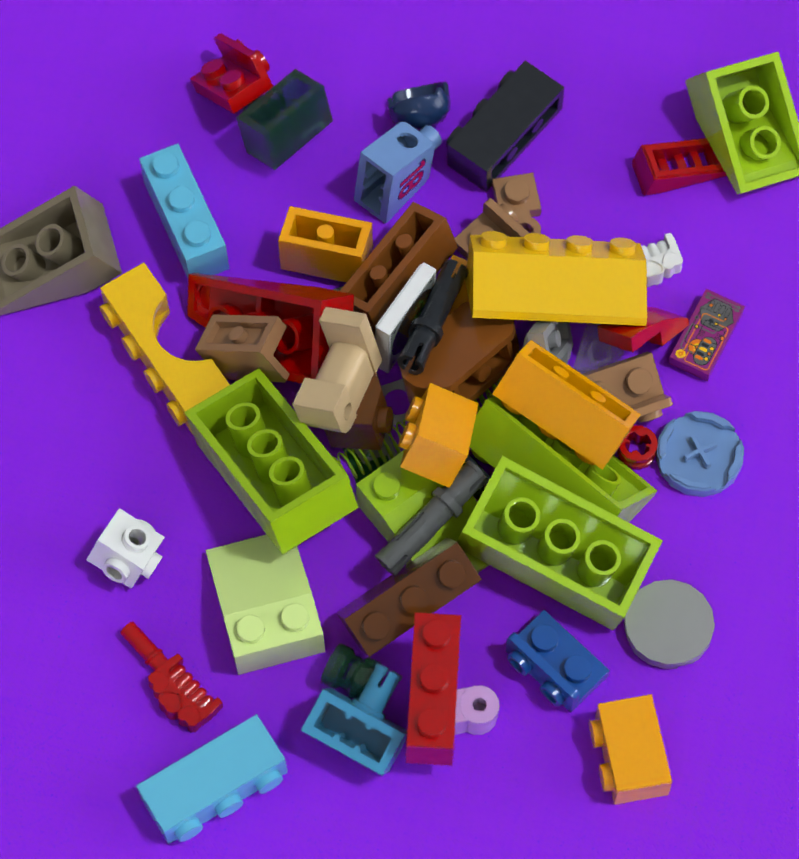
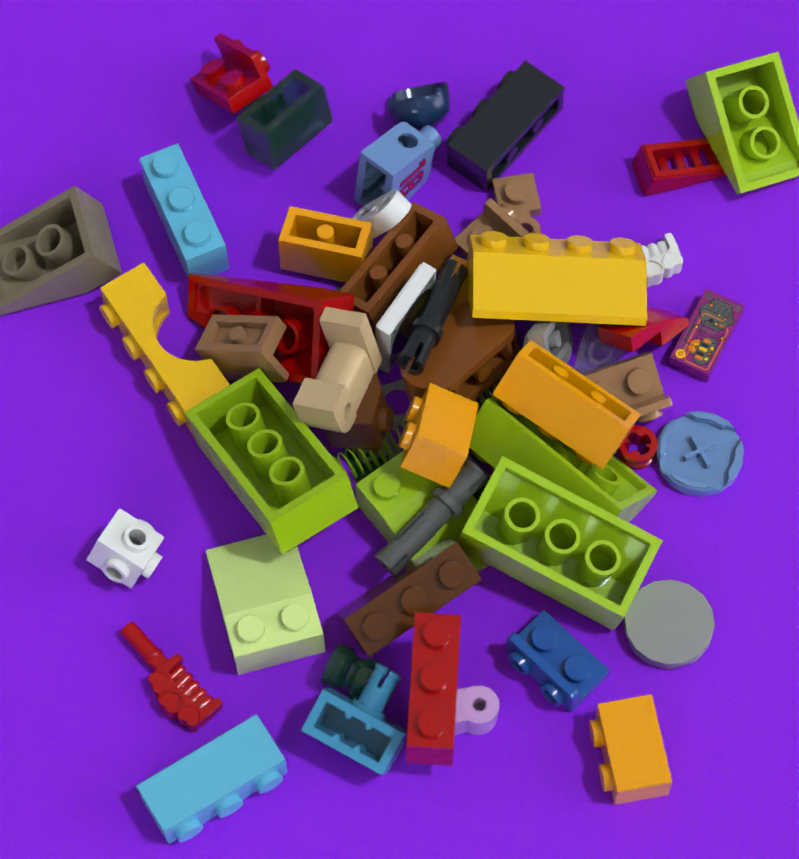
none -> white beam [352,189,412,239]

